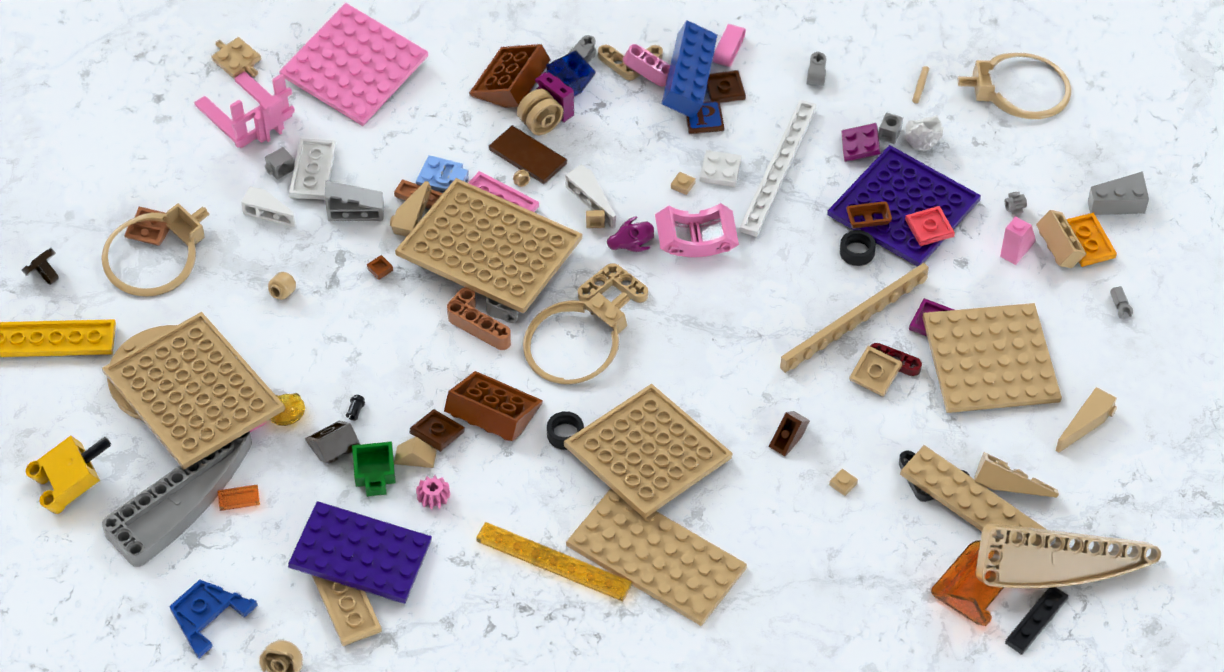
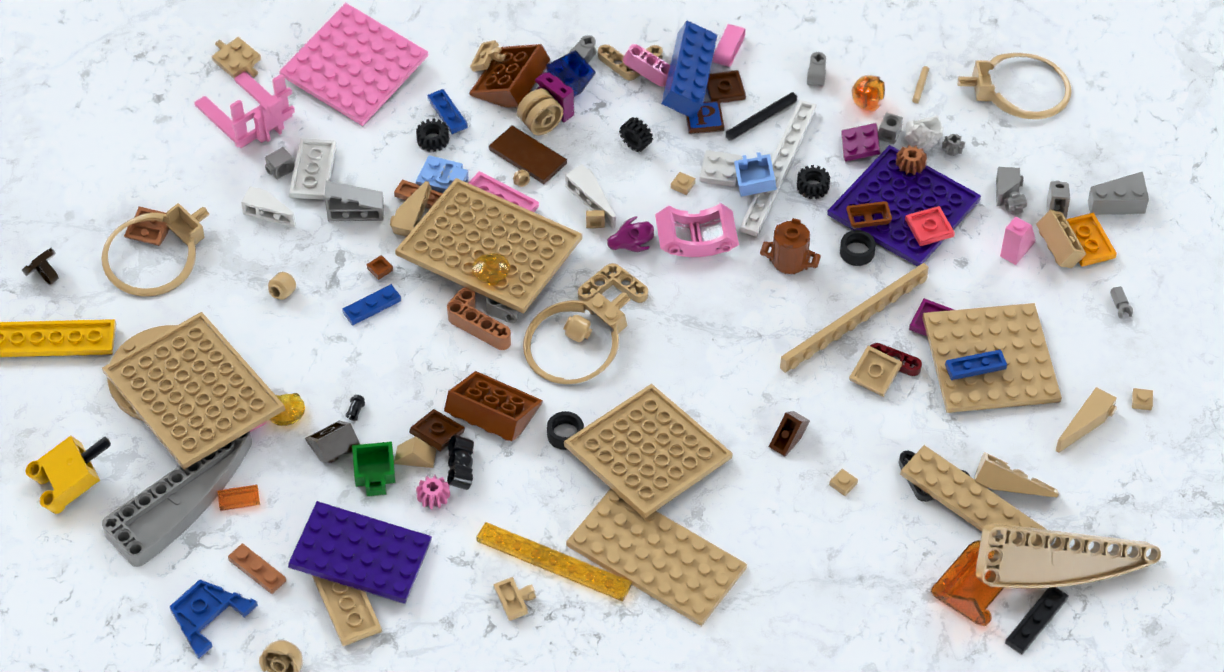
none -> nougat plate [228,543,286,594]
none -> blue plate [342,284,401,326]
none -> black tyre [416,118,449,152]
none -> blue plate [427,89,468,134]
none -> black piece [447,435,474,490]
none -> tan plate [470,40,506,72]
none -> clear yellow dish [472,253,510,286]
none -> tan plate [493,577,536,621]
none -> tan head [563,314,593,342]
none -> black tyre [619,117,653,152]
none -> black axle [725,92,797,140]
none -> light blue piece [734,152,777,197]
none -> dark orange container [760,218,821,274]
none -> black tyre [796,165,830,199]
none -> clear orange cylinder [851,75,885,111]
none -> nougat gear [896,145,927,175]
none -> light grey gear [942,134,965,156]
none -> blue plate [945,349,1007,380]
none -> light grey slope [996,166,1023,206]
none -> light grey torso [1047,181,1070,218]
none -> tan plate [1132,388,1153,410]

